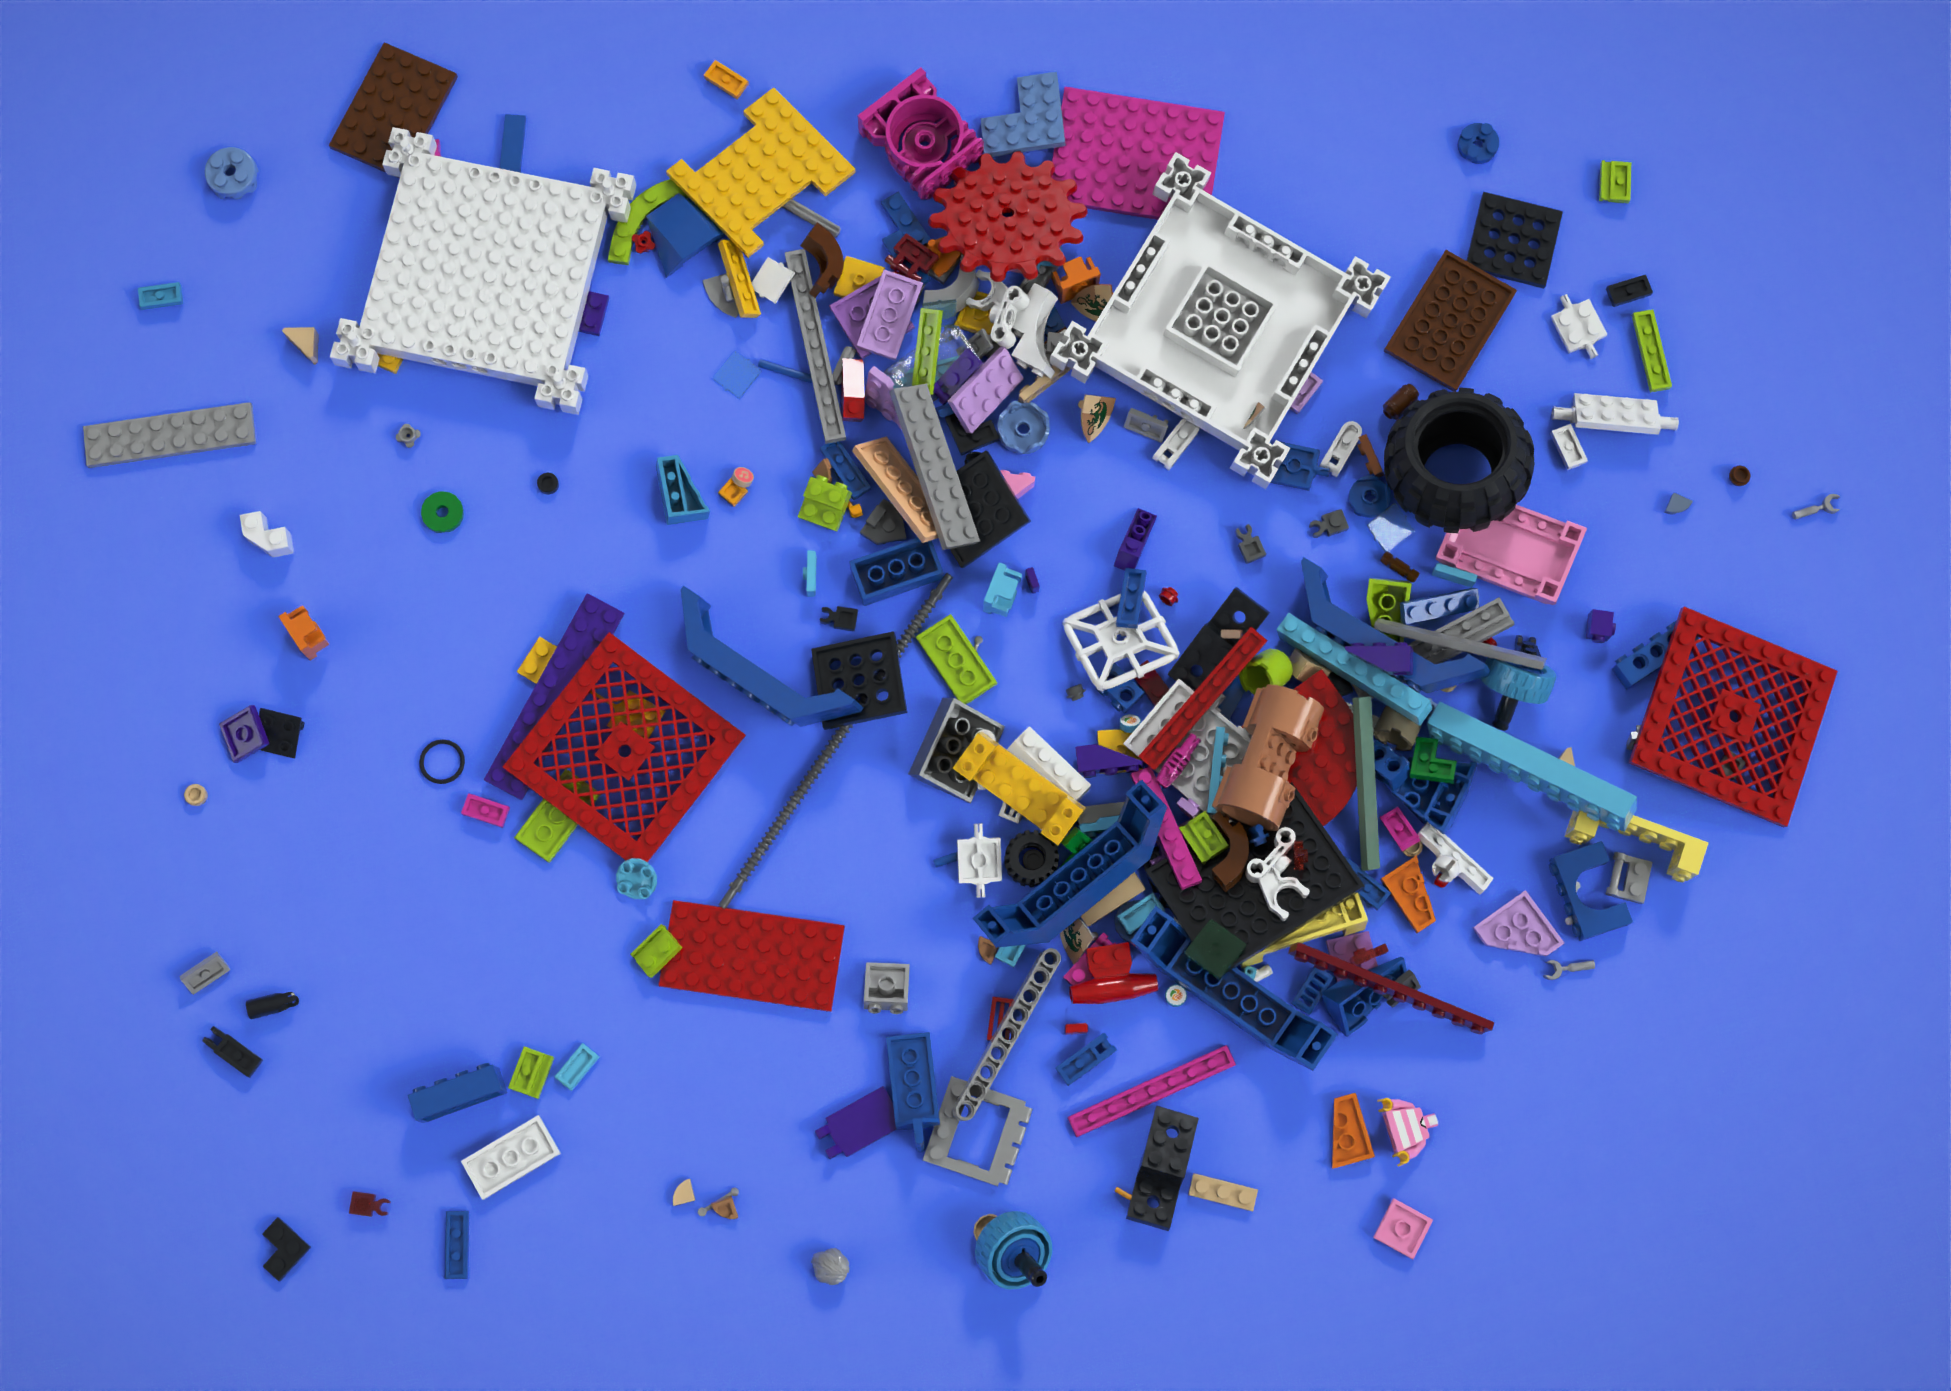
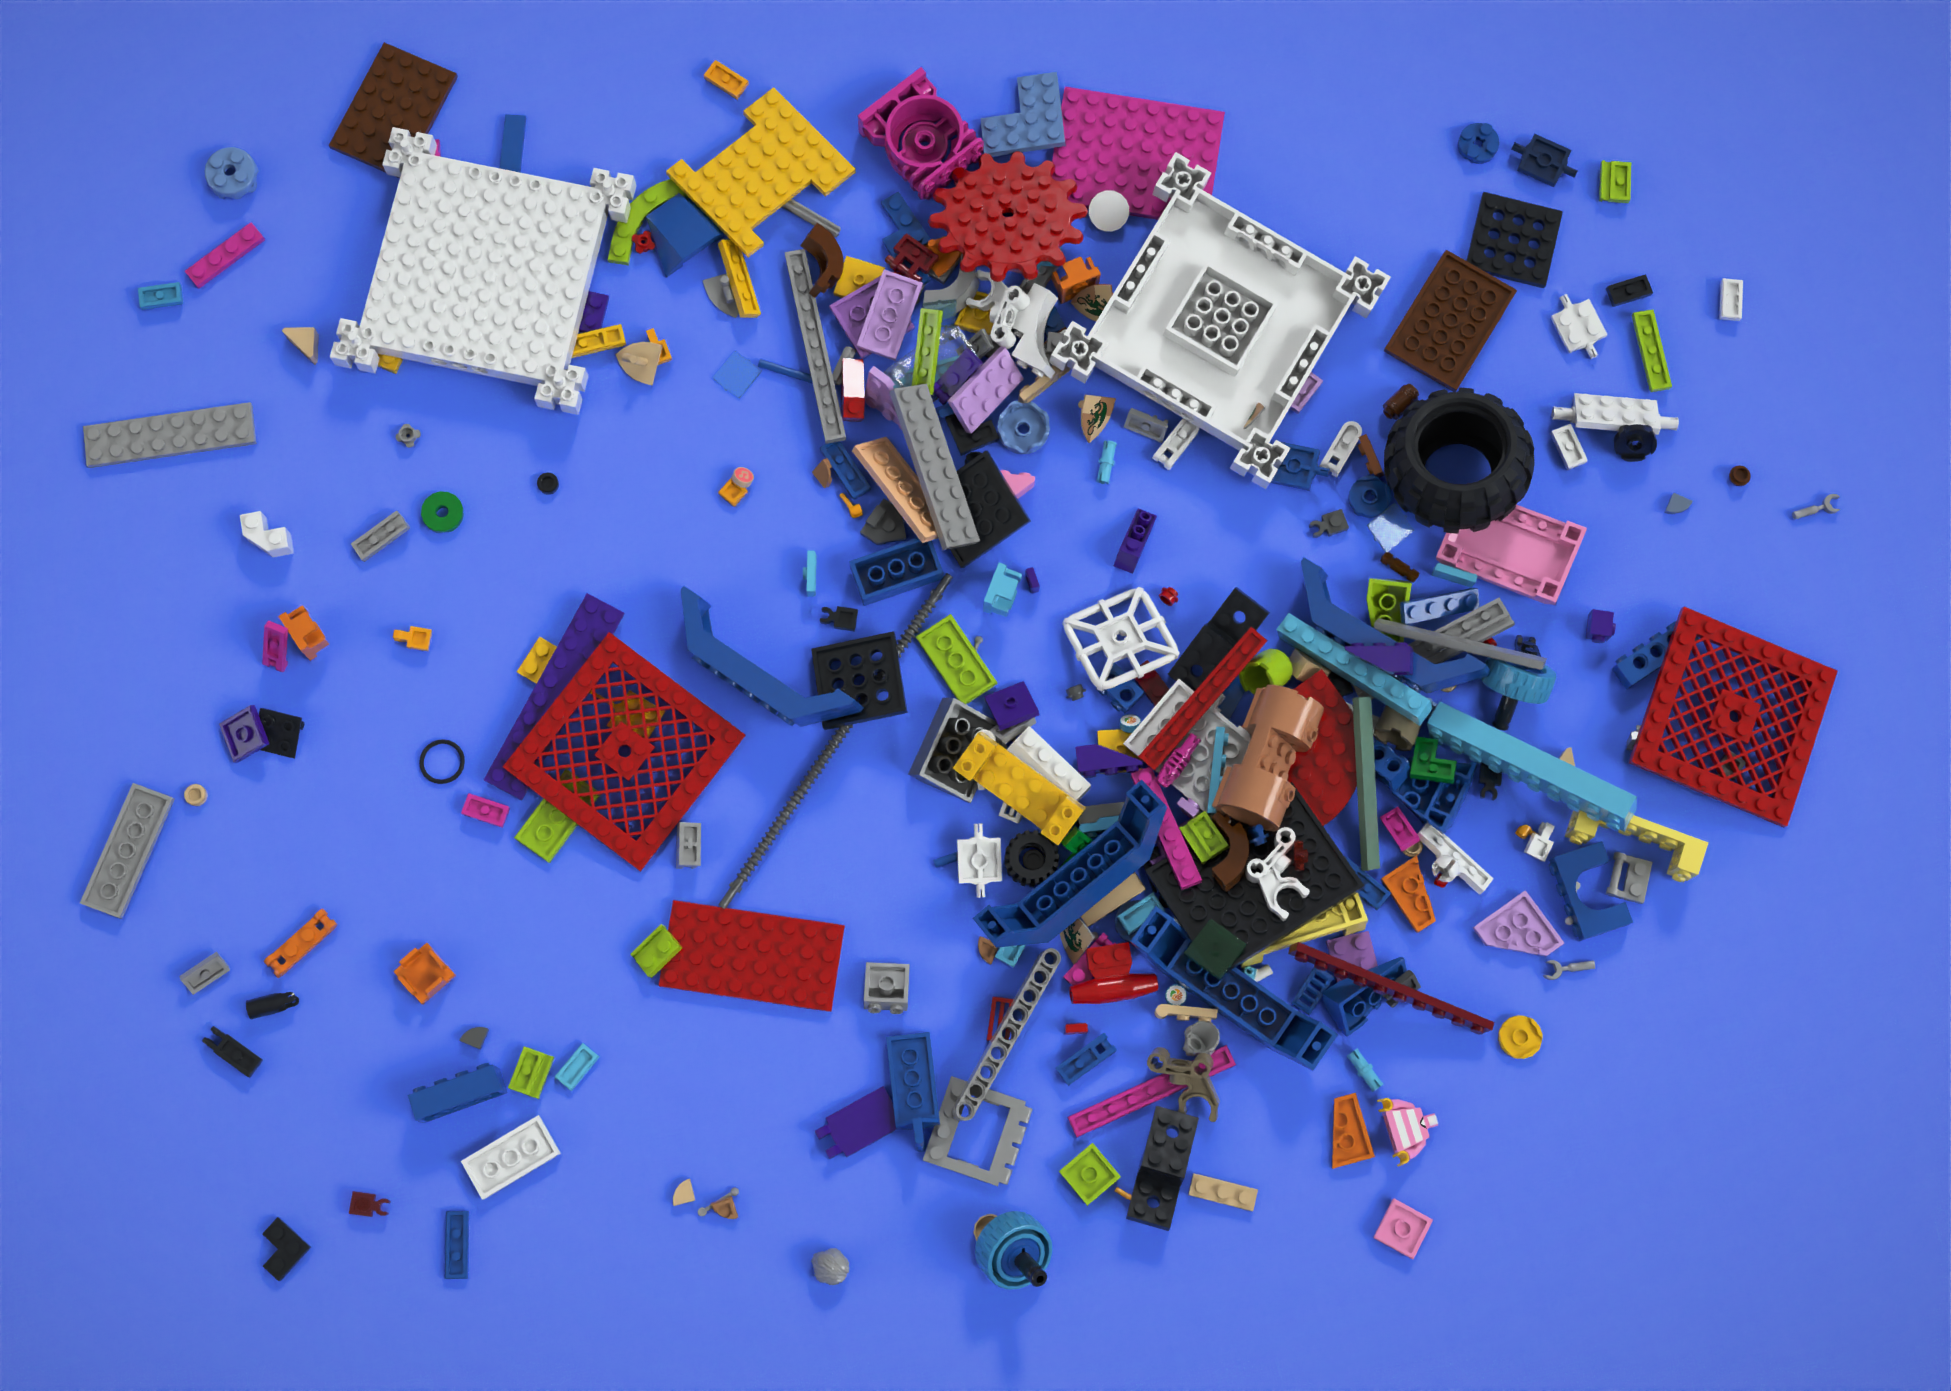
medium azure dish [616,858,657,899] -> none
dark azure wedge [656,455,710,525] -> none
white piece [752,257,795,304] -> none
lime plate [798,475,852,532] -> none
blue plate [1116,568,1147,629] -> none
medium nougat tile [1221,629,1243,639] -> none
dark grey plate [1235,524,1266,564] -> none
clear red plate [1349,943,1389,966] -> none
none -> light grey plate [80,783,175,919]
none -> dark pink plate [185,222,265,289]
none -> dark pink plate [262,621,288,673]
none -> orange plate [263,908,338,978]
none -> light grey hinge [351,510,410,562]
none -> light orange plate [393,626,433,652]
none -> orange panel [393,943,456,1005]
none -> dark grey tile [459,1027,489,1050]
none -> yellow plate [572,324,626,358]
none -> tan shield [615,342,663,386]
none -> light orange plate [646,328,672,365]
none -> light grey hinge [676,822,701,869]
none -> dark purple plate [984,681,1040,731]
none -> light grey plate [990,717,1036,748]
none -> lime plate [1059,1143,1121,1206]
none -> white tile [1089,190,1129,232]
none -> medium azure pin [1096,440,1117,484]
none -> dark tan piece [1147,1047,1220,1122]
none -> tan plate [1154,1004,1218,1022]
none -> light grey hair [1182,1021,1220,1056]
none -> medium azure pin [1346,1048,1384,1092]
none -> black plate [1478,762,1502,800]
none -> yellow tile [1498,1015,1543,1059]
none -> dark blue plate [1511,133,1578,187]
none -> light orange hand [1515,825,1538,839]
none -> white plate [1524,822,1555,862]
none -> black plate [1613,424,1657,462]
none -> white plate [1719,278,1743,321]

